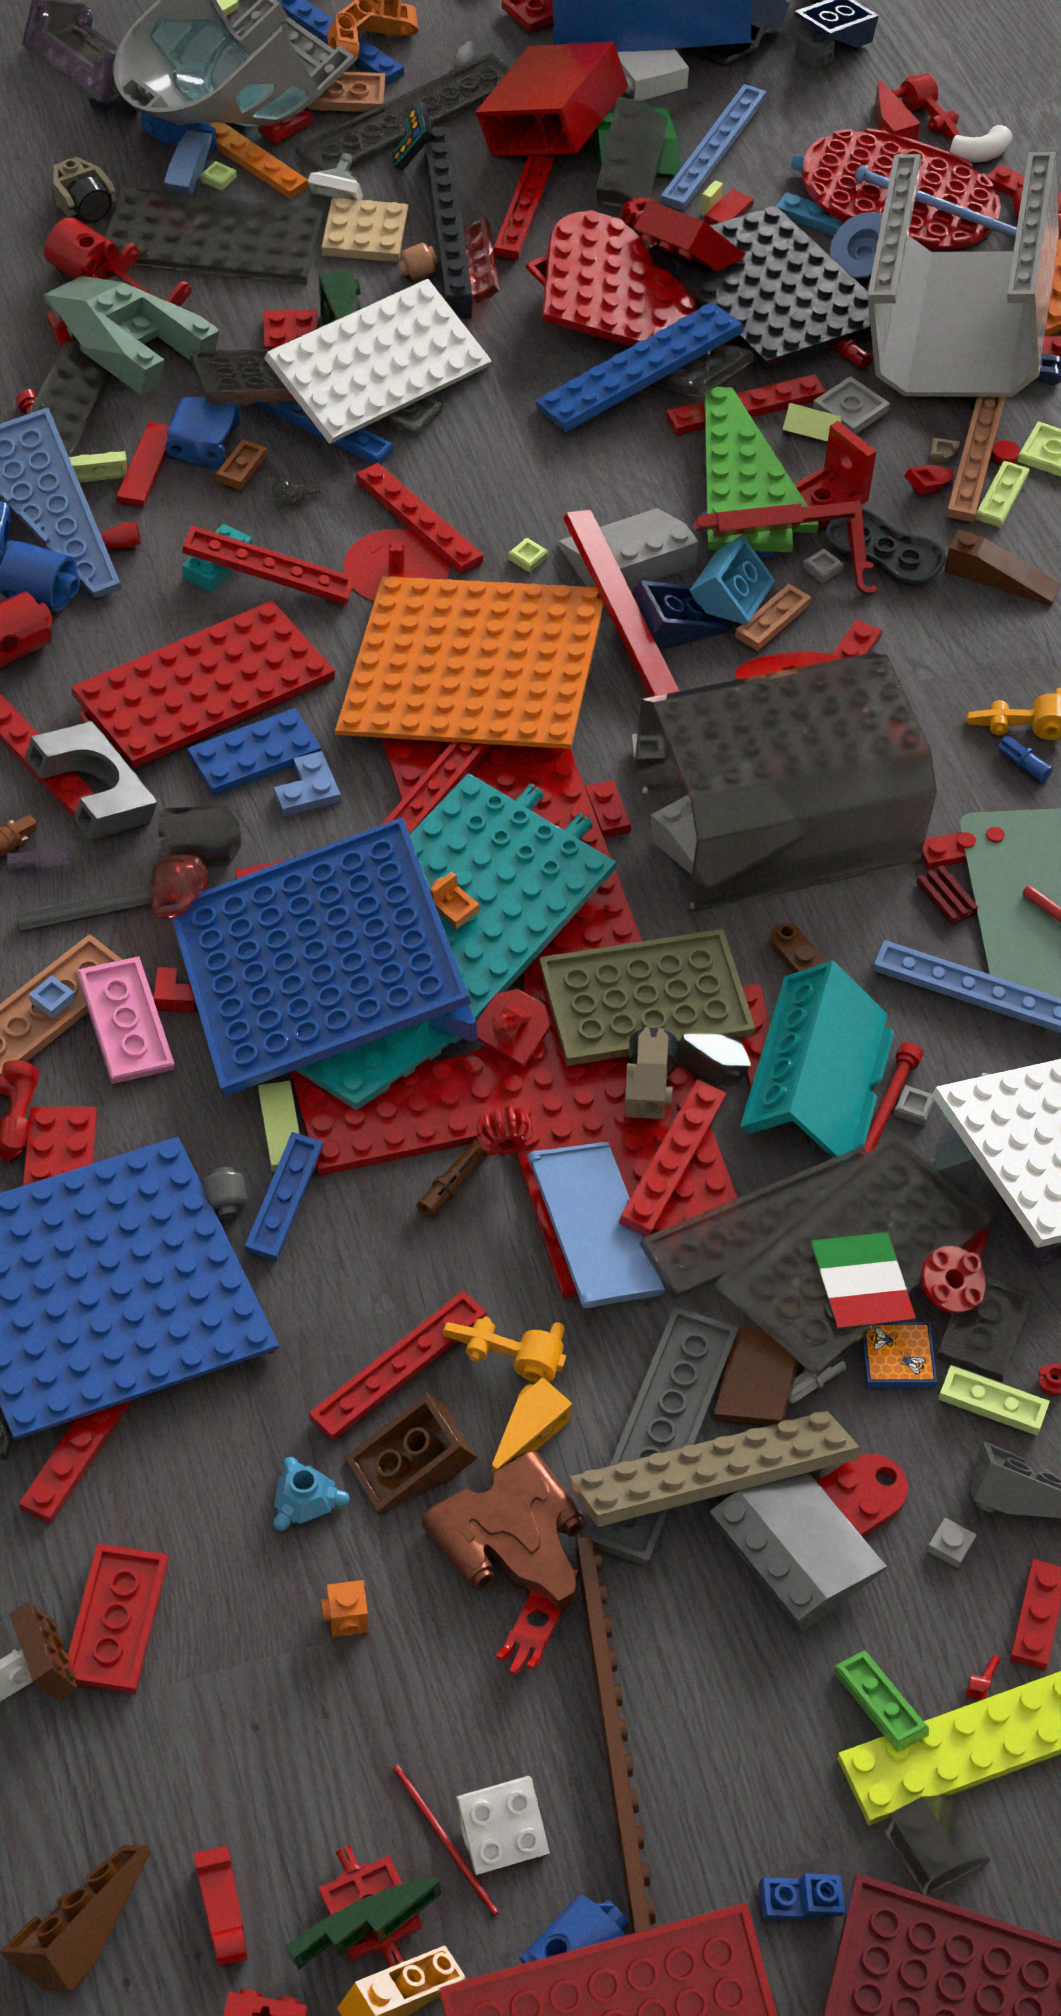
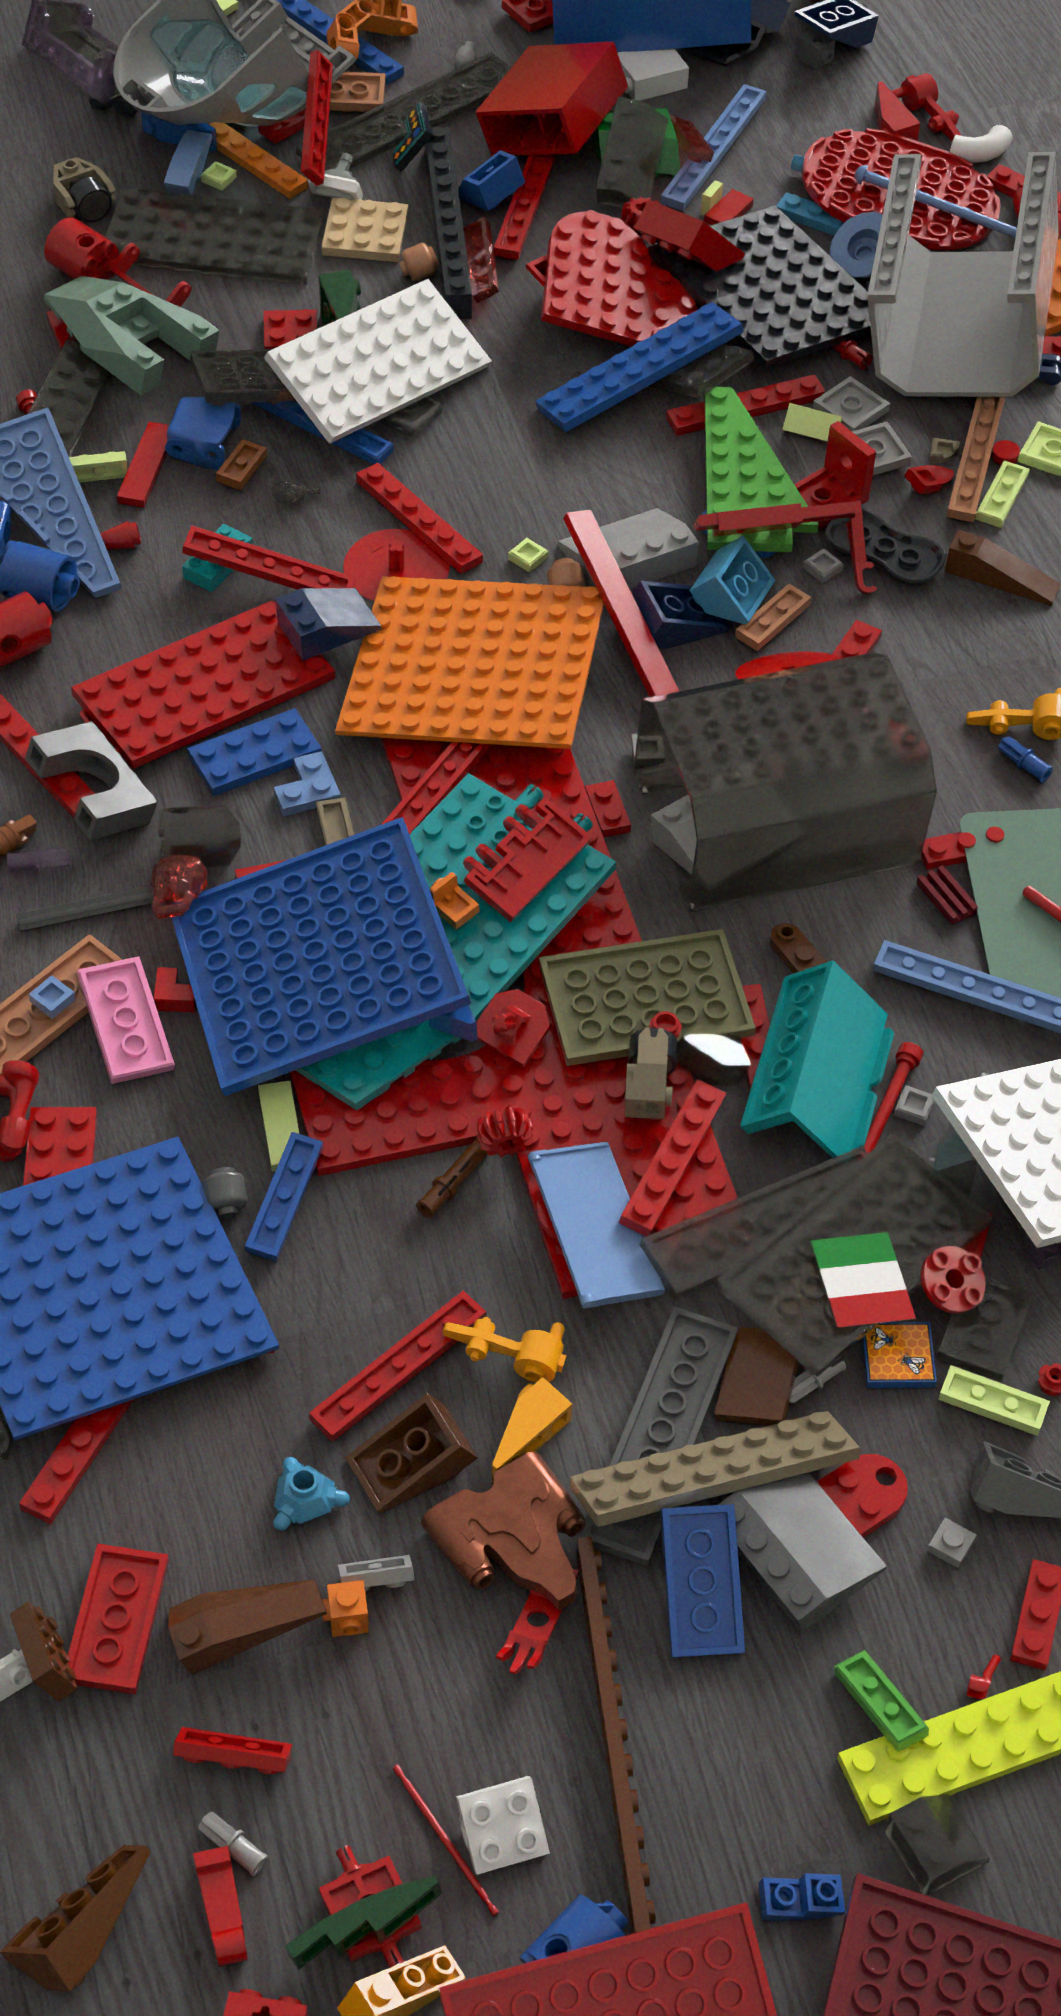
none -> reddish brown wedge [168,1579,327,1675]
none -> red plate [173,1727,293,1774]
none -> light grey axle [198,1812,269,1876]
none -> dark blue slope [275,588,382,661]
none -> red tile [301,50,333,186]
none -> dark tan tile [316,797,354,846]
none -> light grey plate [338,1555,414,1591]
none -> blue slope [458,150,525,211]
none -> red hinge [462,797,592,923]
none -> nougat head [547,558,586,587]
none -> red plate [649,1011,682,1038]
none -> blue plate [660,1504,745,1657]
none -> clear red plate [670,115,714,163]
none -> light grey plate [852,422,912,475]

